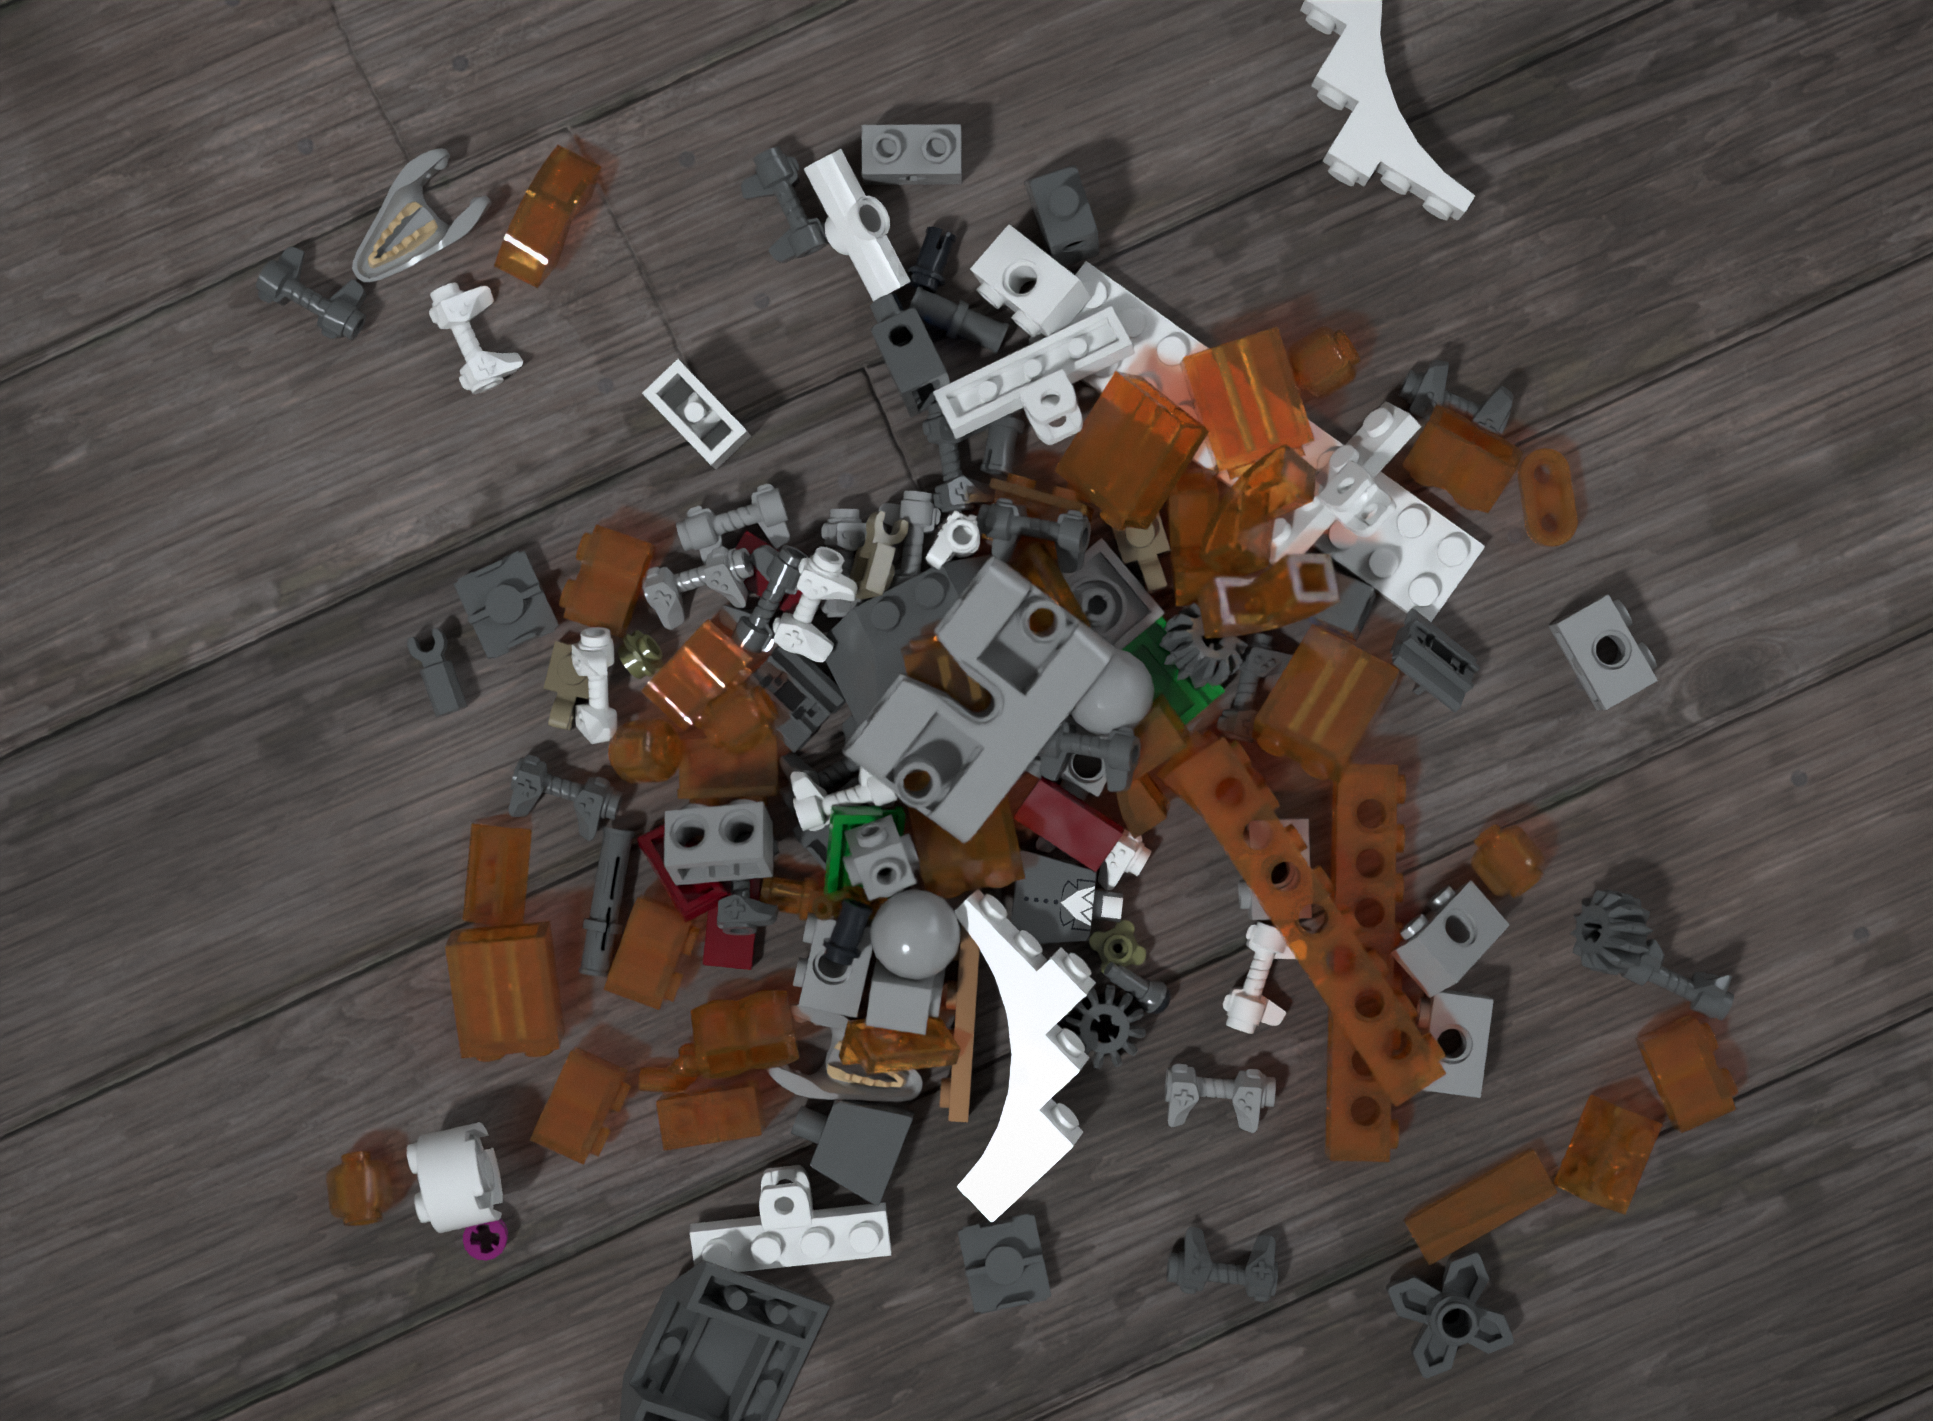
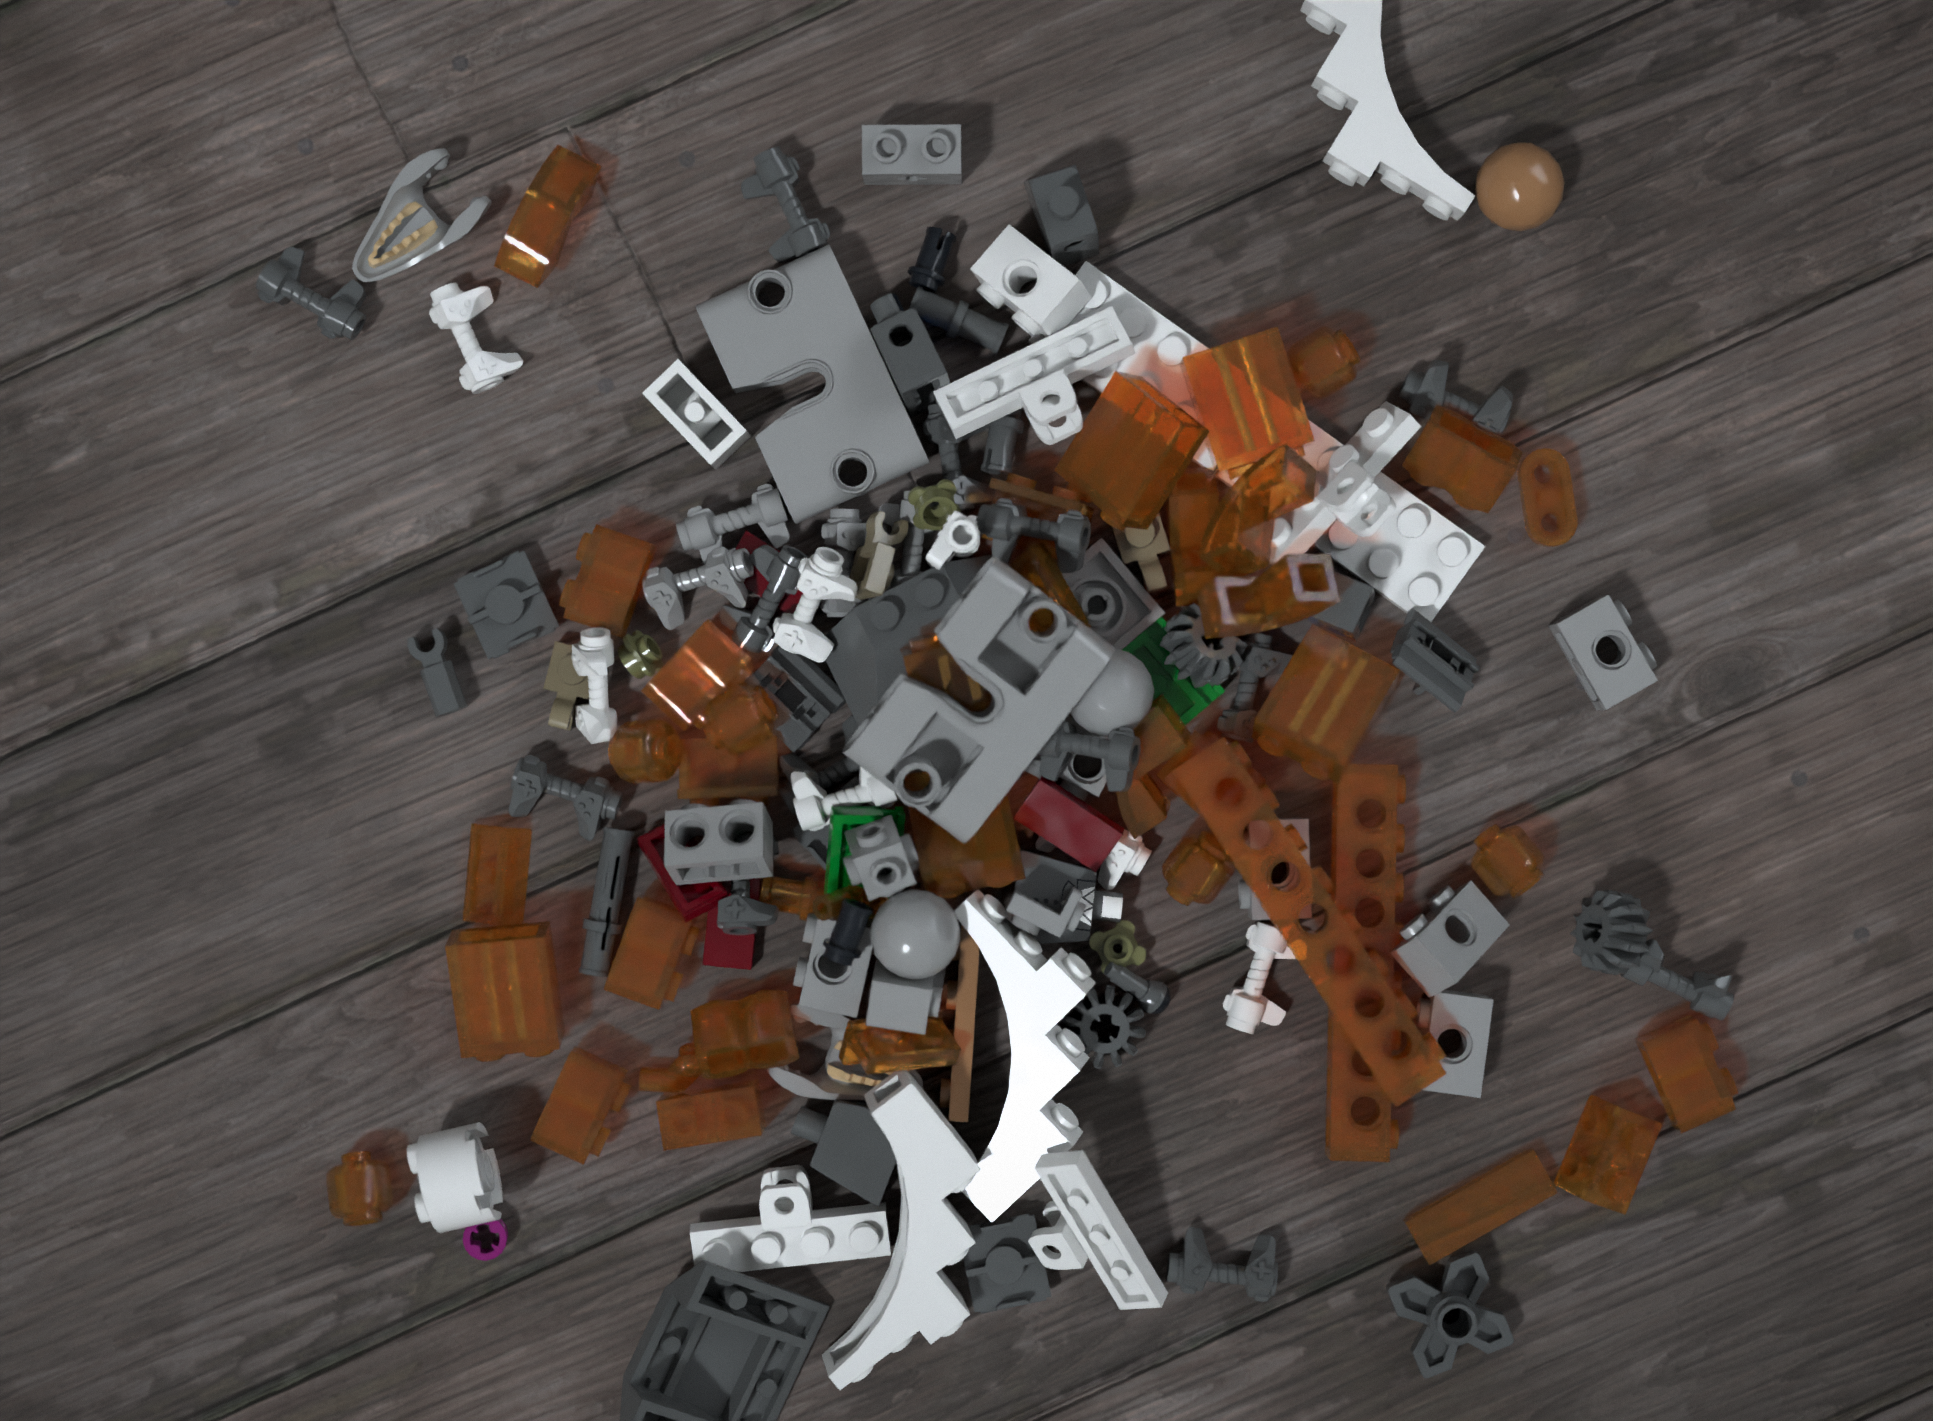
white piece [804,149,911,301] -> none
light grey piece [1165,1064,1276,1133] -> none
none -> light grey connector [695,244,929,524]
none -> white arch [822,1065,981,1390]
none -> olive plate [908,479,961,531]
none -> light grey bracket [1006,886,1087,938]
none -> white plate [1028,1150,1168,1310]
none -> clear orange head [1161,831,1235,906]
none -> medium nougat piece [1475,142,1564,231]

